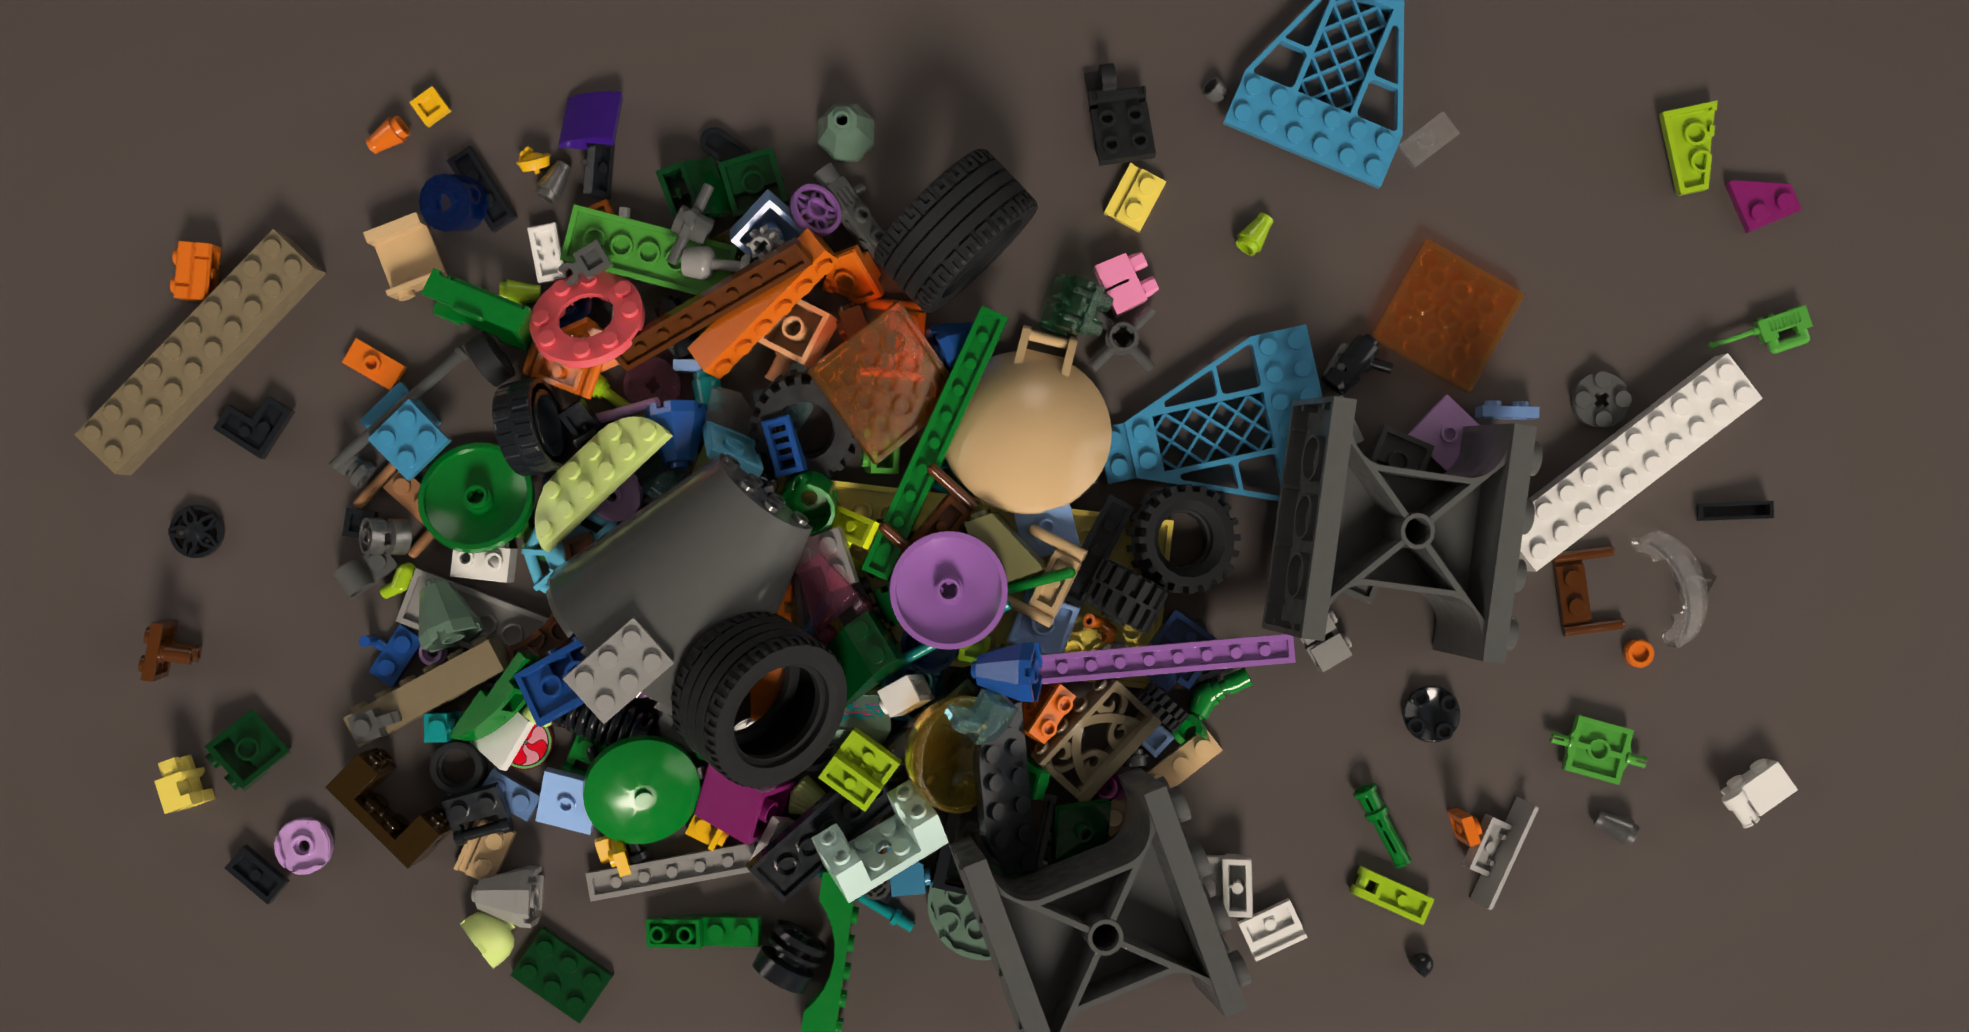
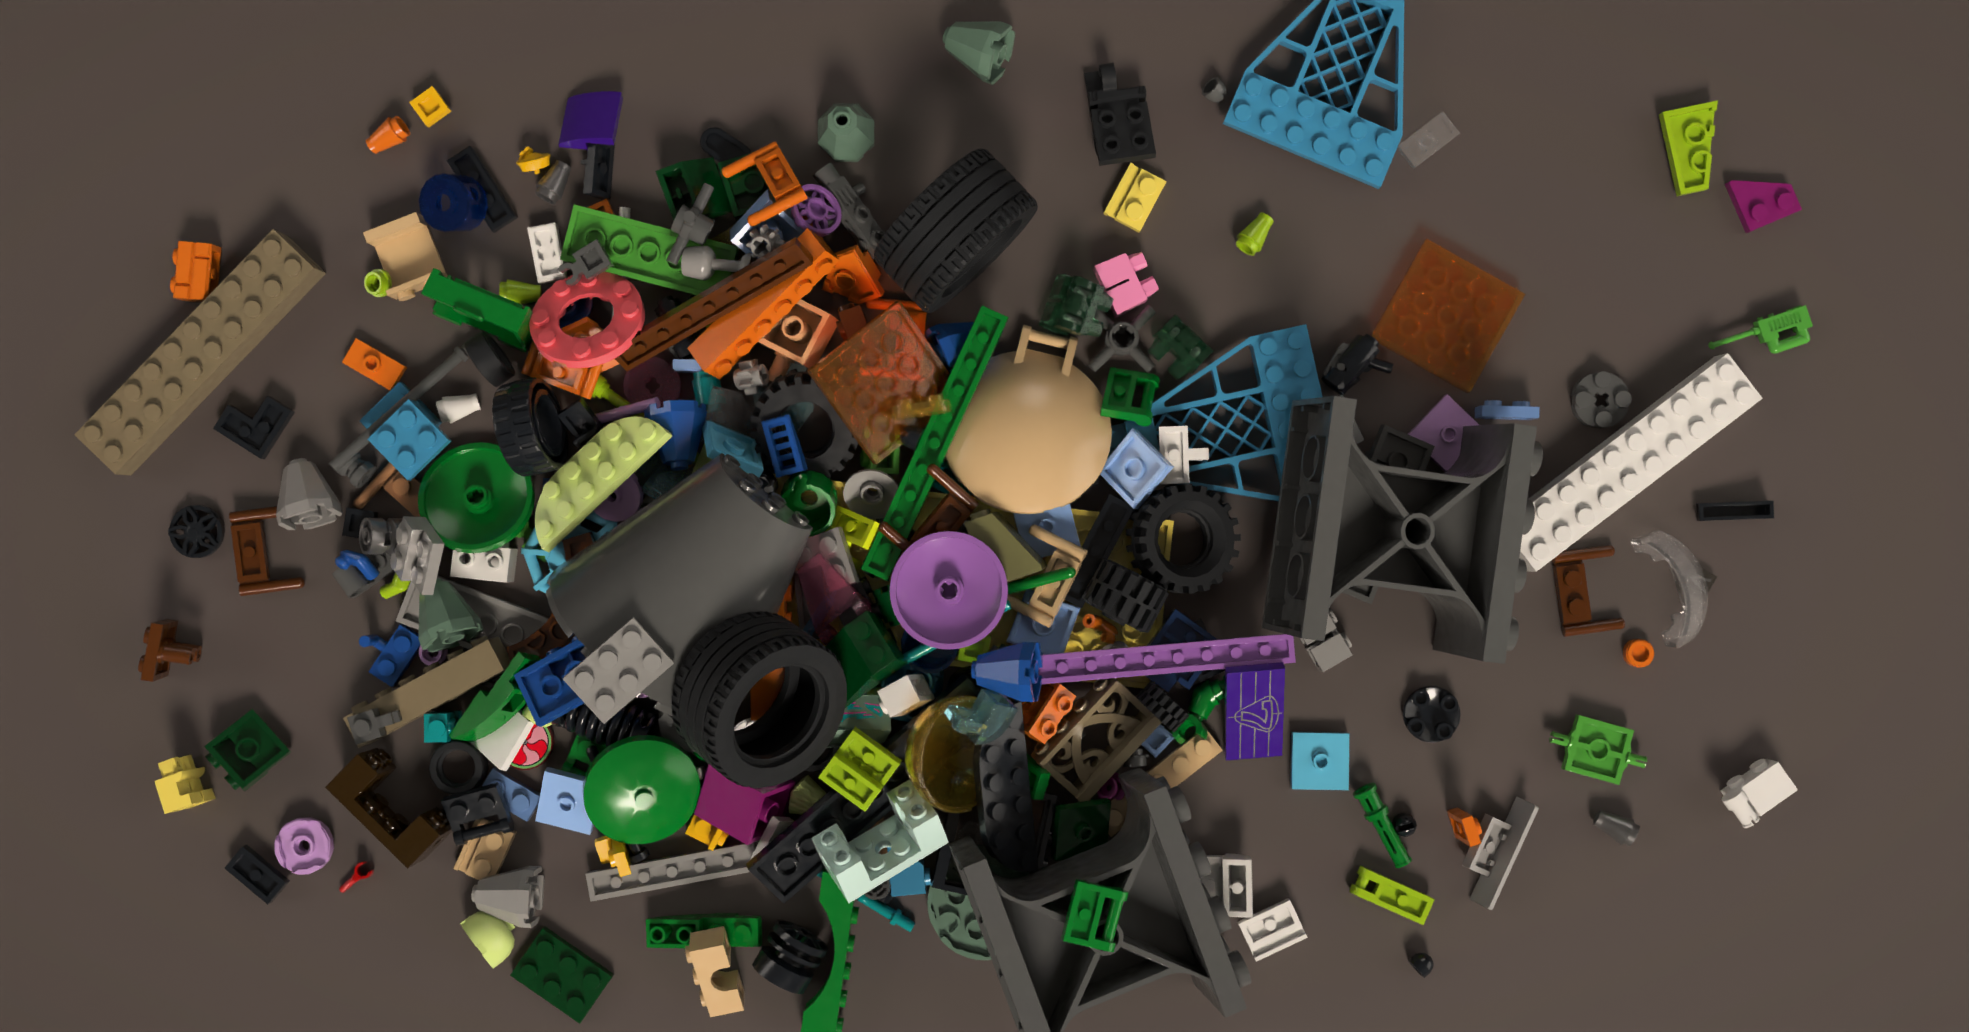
none -> reddish brown plate [229,506,305,596]
none -> light grey cone [276,458,343,530]
none -> blue arm [335,550,380,581]
none -> red hand [339,861,374,893]
none -> lime plate [364,269,392,297]
none -> light grey plate [390,516,444,595]
none -> white cone [436,393,481,424]
none -> tan arch [685,926,745,1017]
none -> orange plate [721,141,808,226]
none -> light grey gear [733,359,769,395]
none -> light grey dish [843,469,899,520]
none -> clear yellow plate [891,394,951,420]
none -> black hinge [900,425,924,451]
none -> sand green cone [943,21,1015,85]
none -> green plate [1061,879,1129,952]
none -> light blue plate [1100,428,1174,510]
none -> green plate [1101,367,1160,427]
none -> clear green hips [1148,314,1214,380]
none -> white plate [1158,426,1209,484]
none -> dark purple tile [1224,662,1285,761]
none -> medium azure plate [1290,731,1349,790]
none -> black hinge [1392,813,1417,837]

